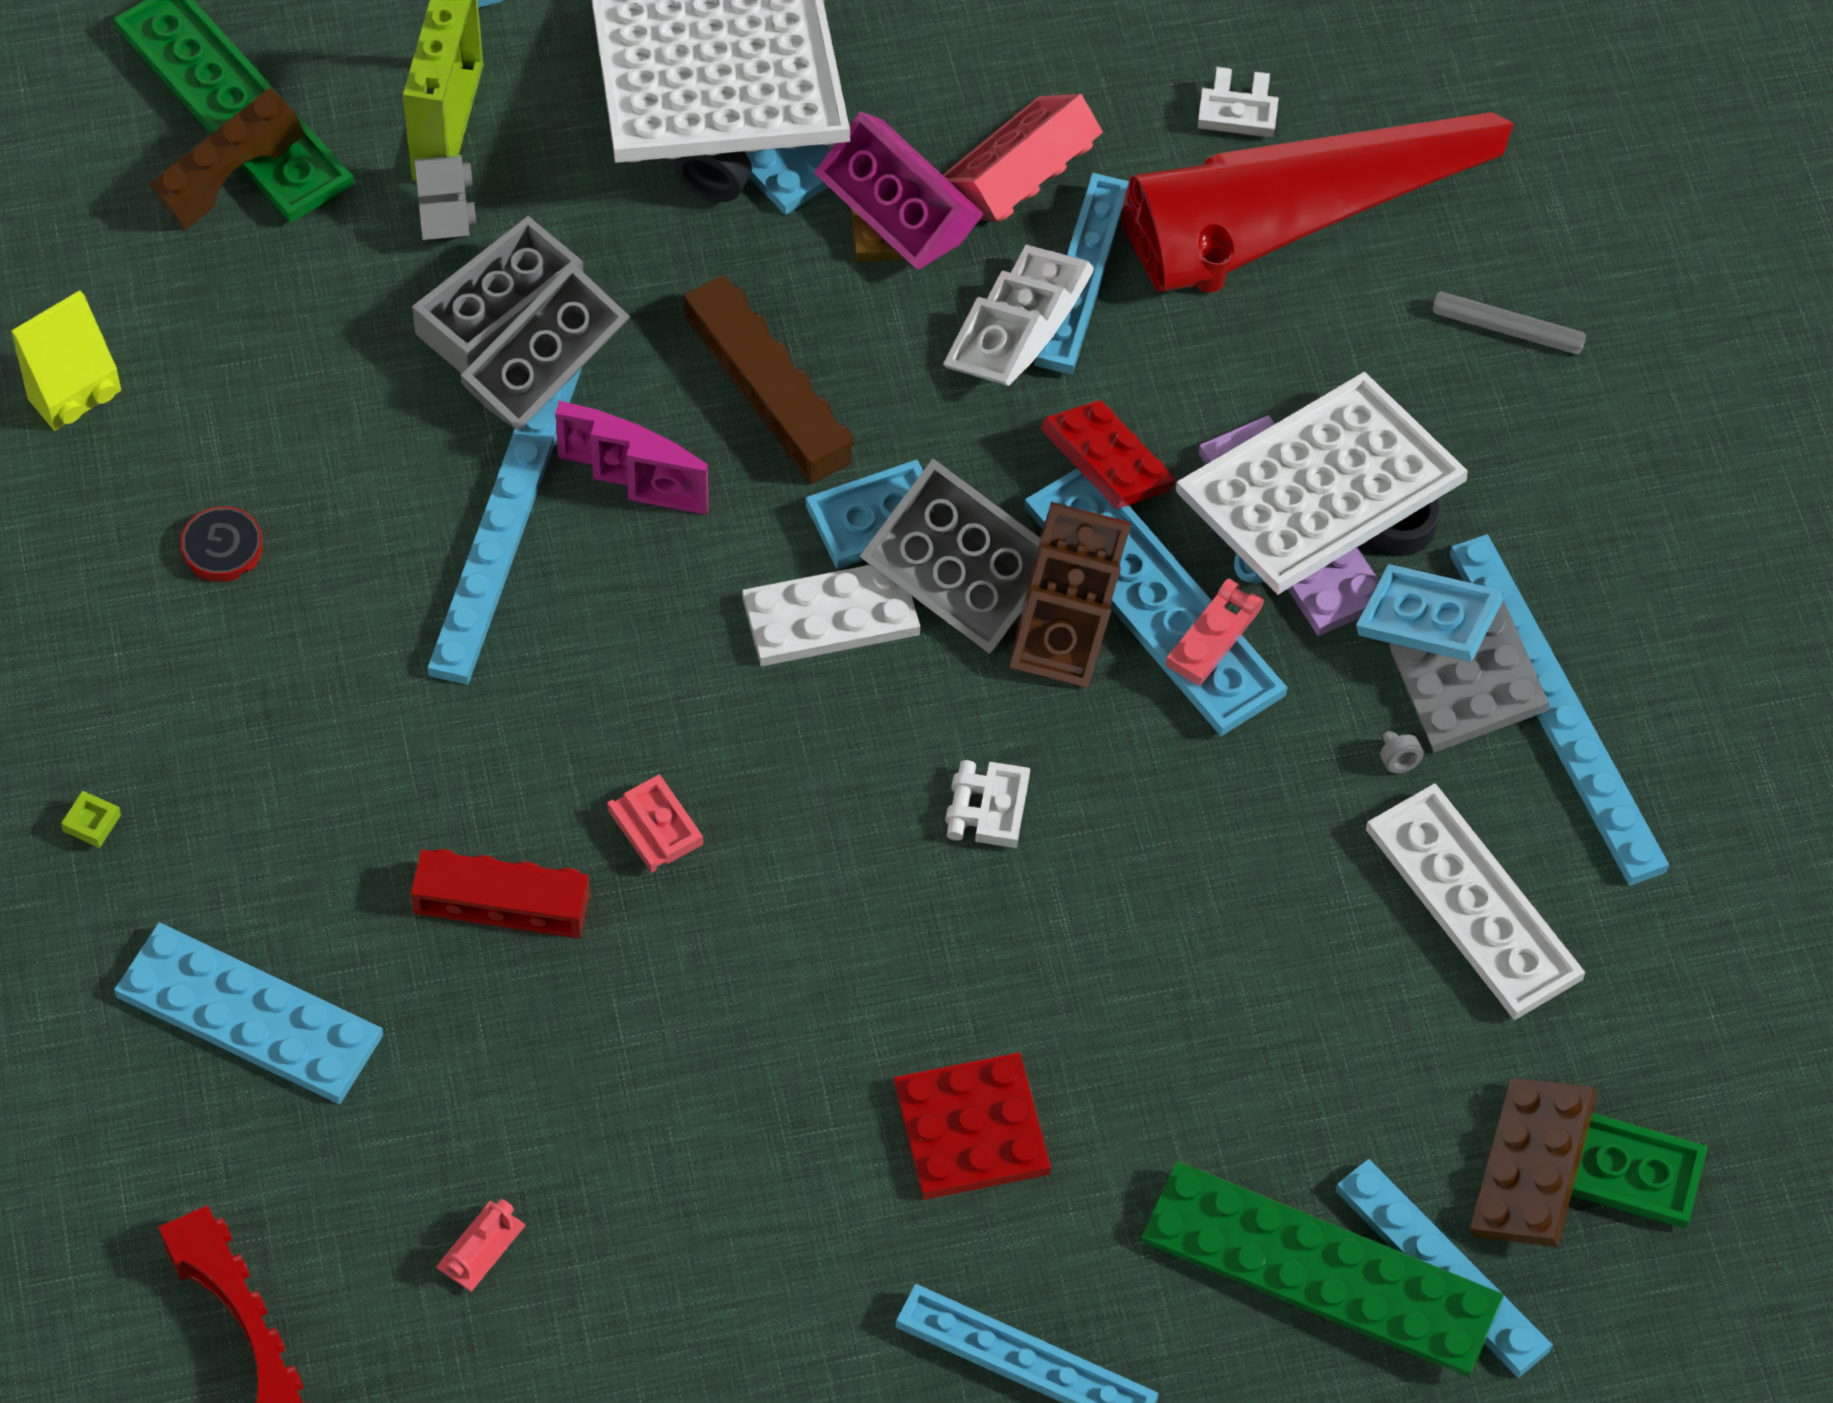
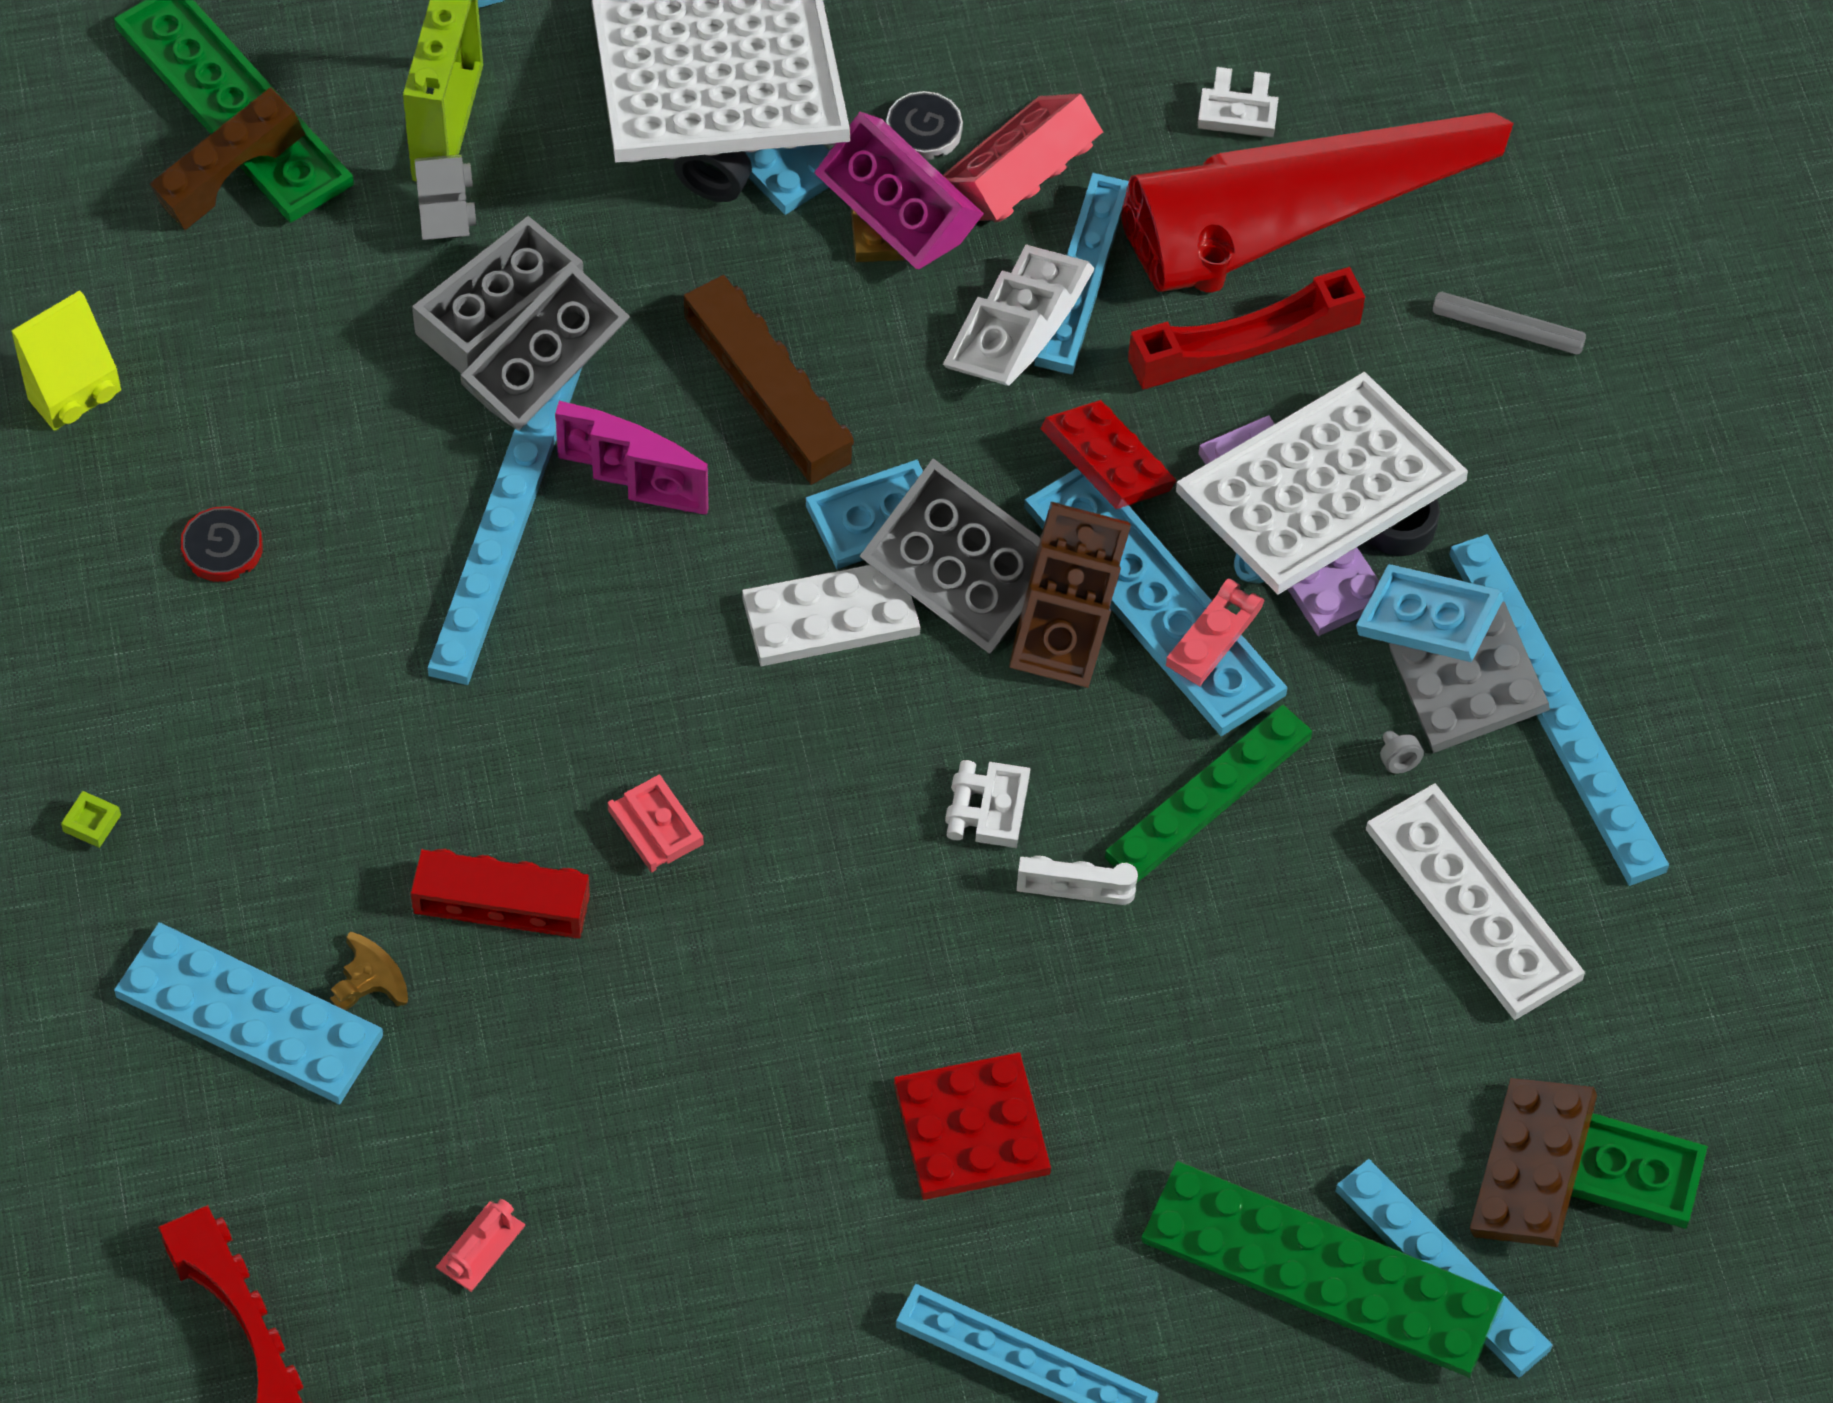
none -> pearl gold piece [330,932,408,1010]
none -> black tile [886,91,963,160]
none -> white plate [1017,856,1138,905]
none -> green plate [1105,705,1312,884]
none -> red arch [1128,267,1365,390]

